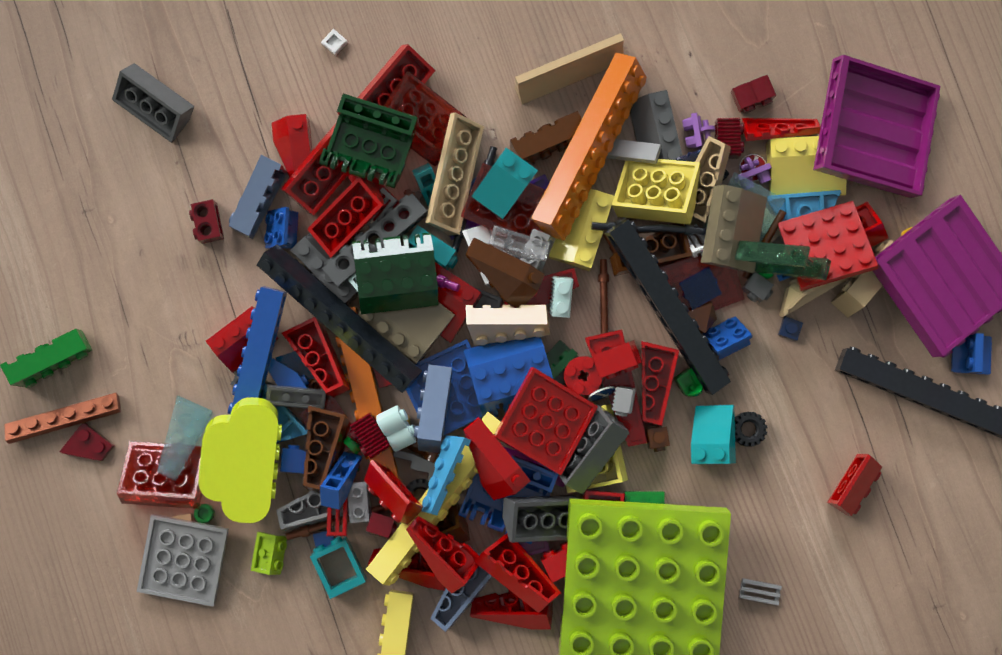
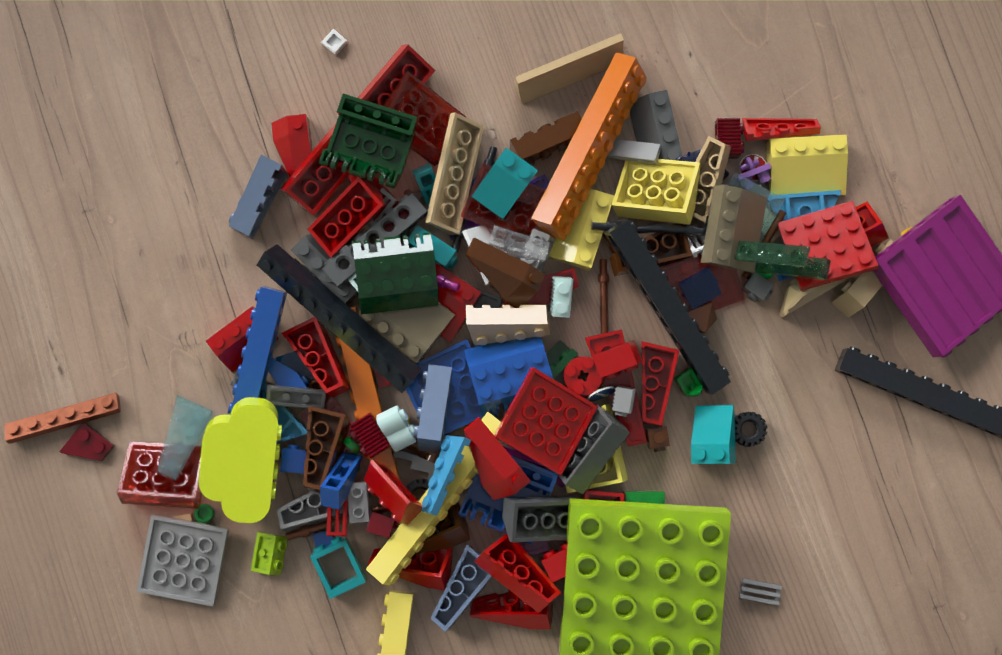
green wedge [0,329,92,388] -> none
dark grey slope [112,63,194,143] -> none
dark red brick [189,199,224,244] -> none
blue bracket [264,207,299,250] -> none
red wedge [406,516,479,594] -> none
medium lavender hips [682,113,715,150] -> none
blue bracket [702,317,752,361] -> none
dark red brick [731,75,776,113] -> none
dark blue plate [778,316,803,341] -> none
magenta panel [813,54,940,198] -> none
red slope [827,454,882,516] -> none
blue bracket [951,333,992,375] -> none

